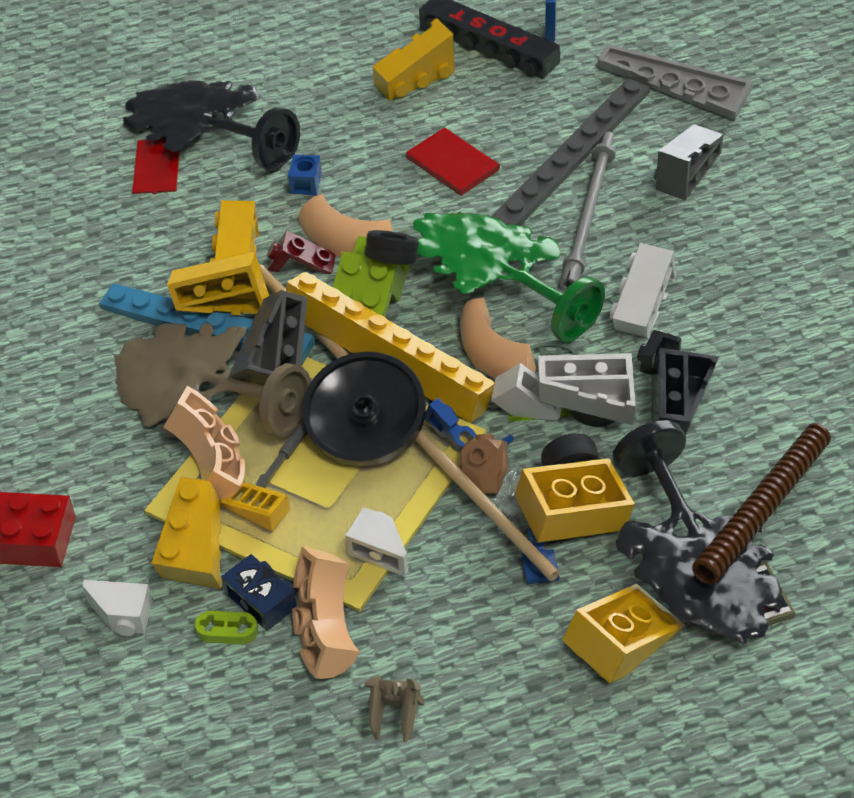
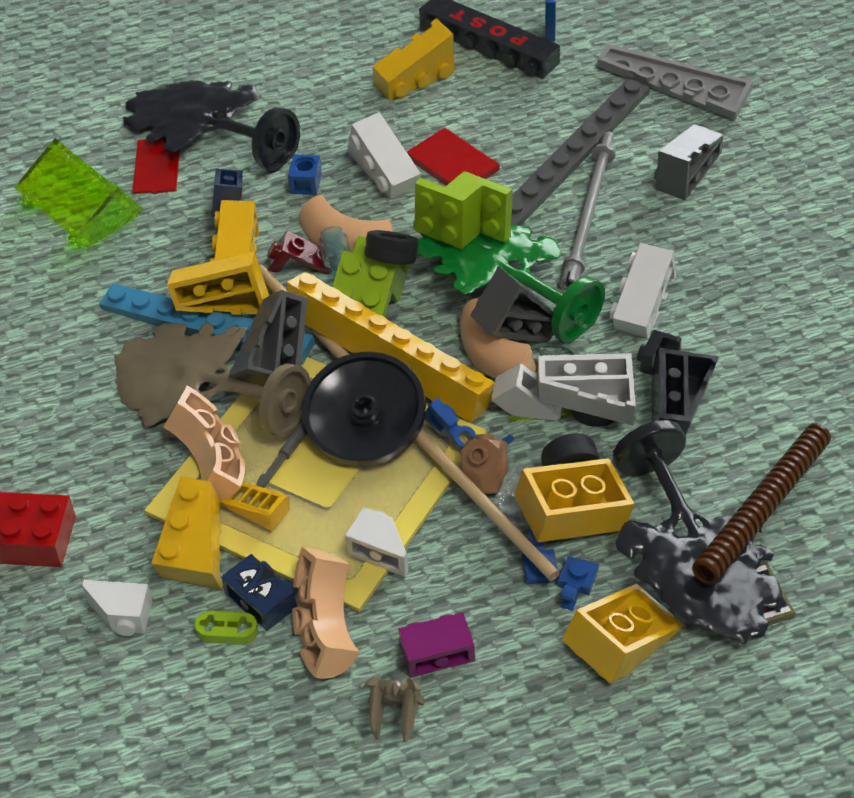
none -> clear neon green windscreen [14,138,143,248]
none -> dark blue brick [212,168,243,217]
none -> clear light blue brick [319,226,350,271]
none -> white wedge [347,112,421,199]
none -> magenta brick [398,612,475,678]
none -> lime bracket [415,171,513,249]
none -> dark grey wedge [470,266,554,342]
none -> blue plate [558,556,599,611]

